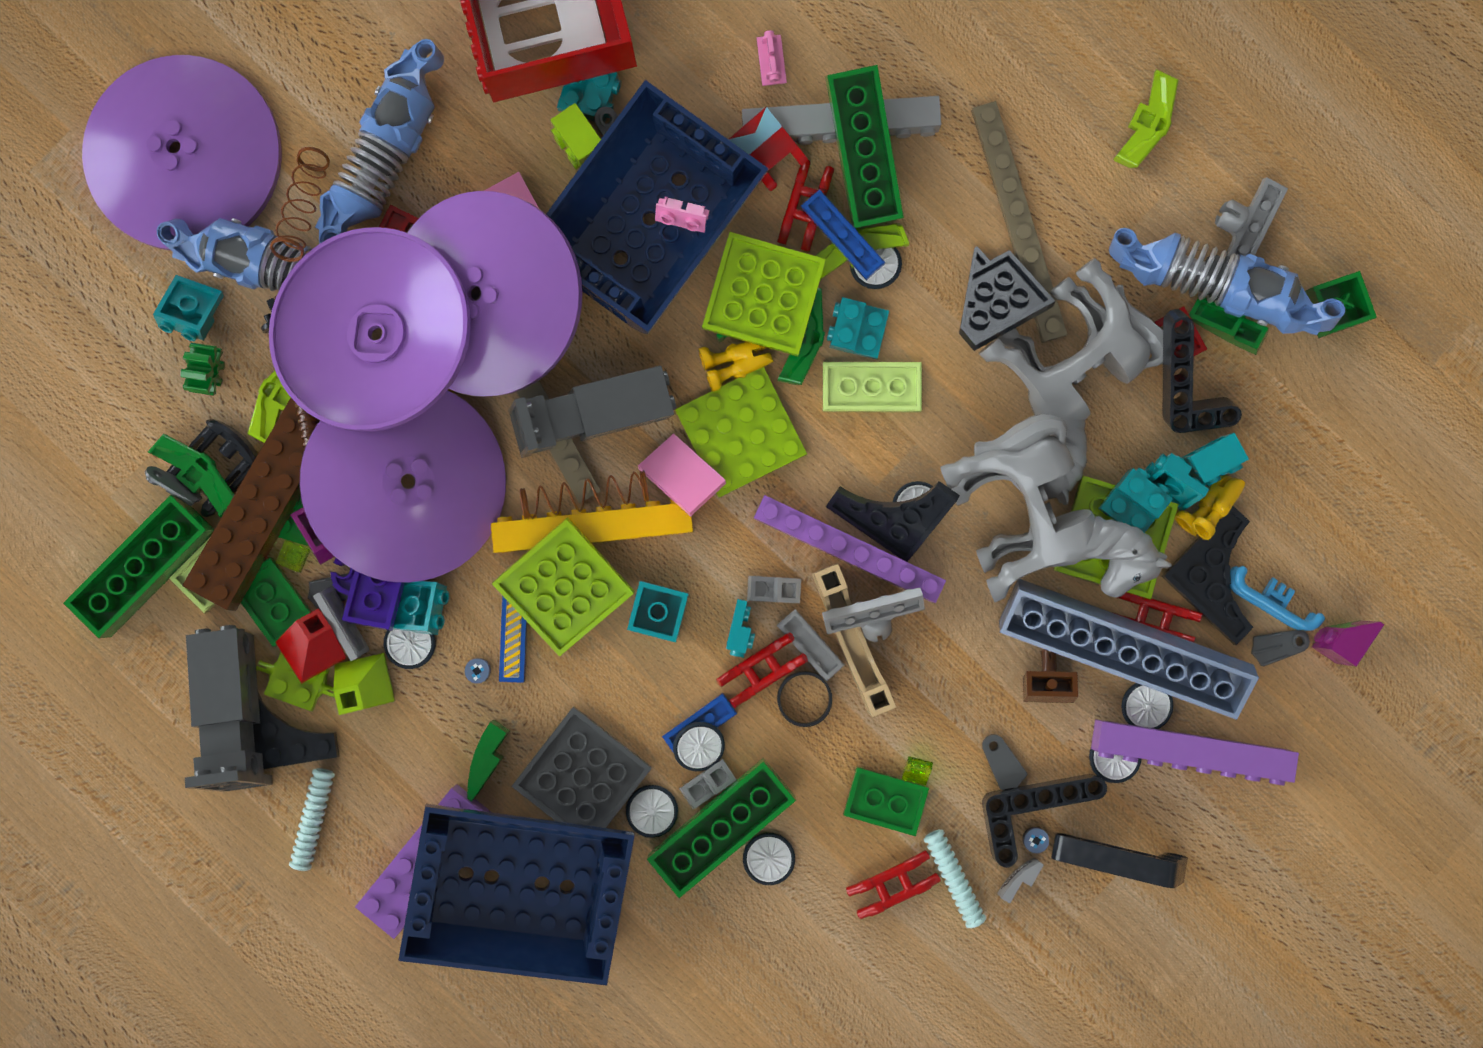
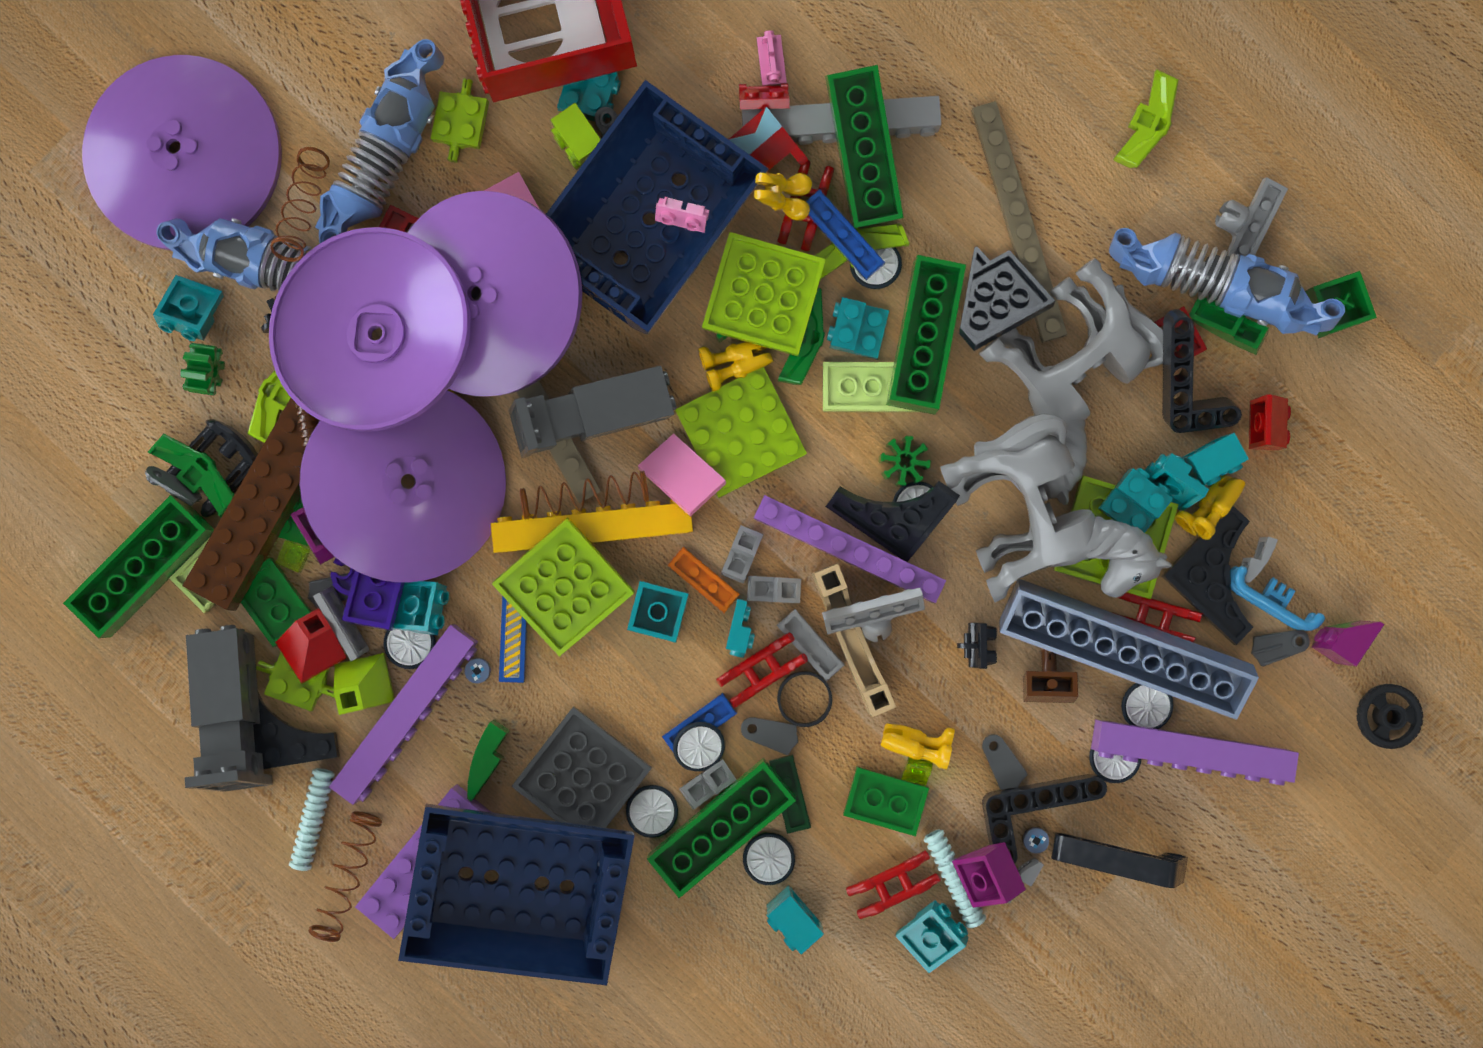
none -> dark orange piece [308,811,383,942]
none -> medium lavender brick [329,624,478,805]
none -> lime plate [430,78,489,163]
none -> orange tile [667,547,740,613]
none -> light grey slope [721,525,763,584]
none -> red plate [739,83,790,110]
none -> dark grey piece [741,717,798,755]
none -> yellow piece [754,173,812,221]
none -> teal brick [766,885,824,955]
none -> dark green tile [769,754,811,834]
none -> green gear [878,436,931,487]
none -> yellow piece [881,723,955,770]
none -> green brick [886,255,966,415]
none -> teal plate [895,900,969,973]
none -> magenta slope [952,842,1026,908]
none -> black hips [957,623,997,669]
none -> light grey slope [1241,537,1278,583]
none -> red slope [1248,394,1291,451]
none -> black wheel [1356,684,1423,749]

